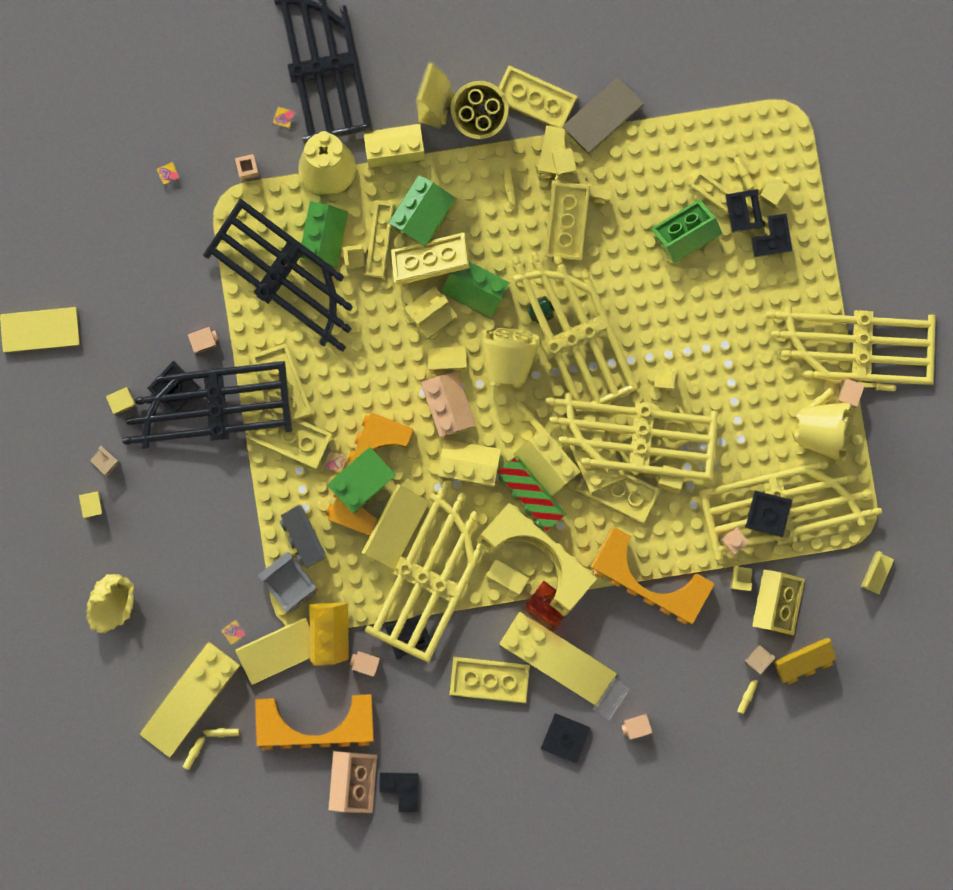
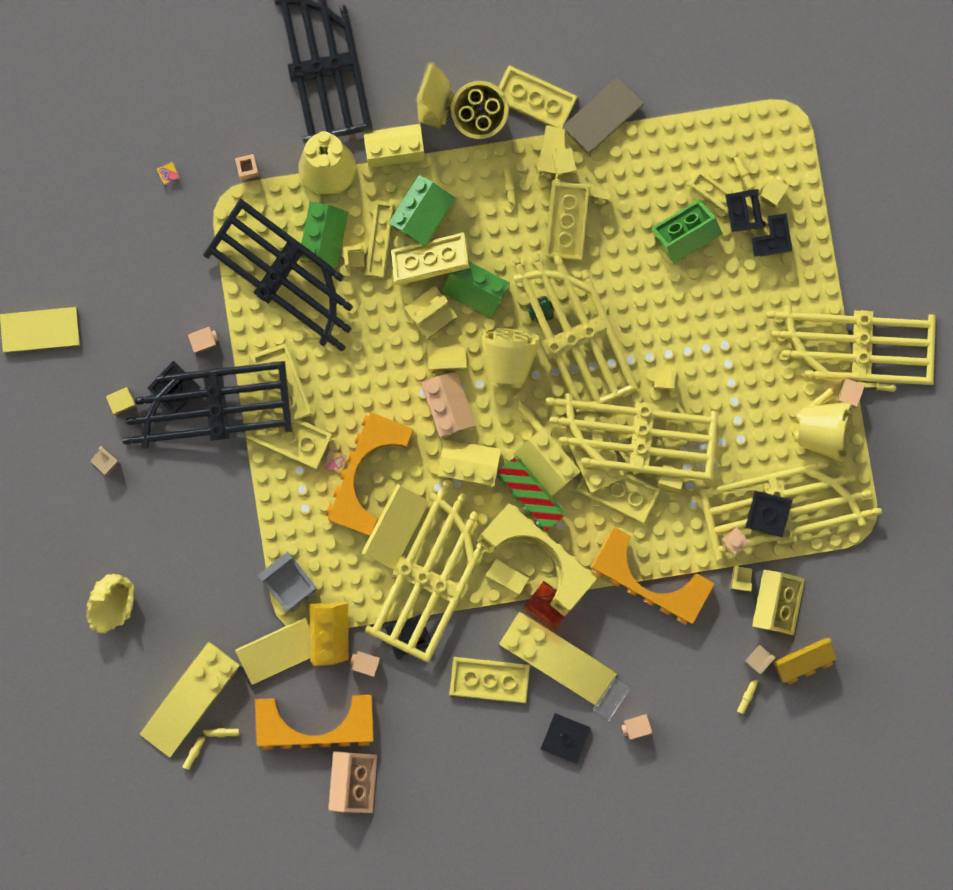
light yellow panel [79,491,102,519] -> none
clear tile [220,619,247,646] -> none
tile [272,105,296,130] -> none
dark grey slope [279,504,327,568] -> none
bright green slope [327,447,396,514] -> none
black plate [379,772,419,812] -> none
light yellow panel [861,551,894,595] -> none

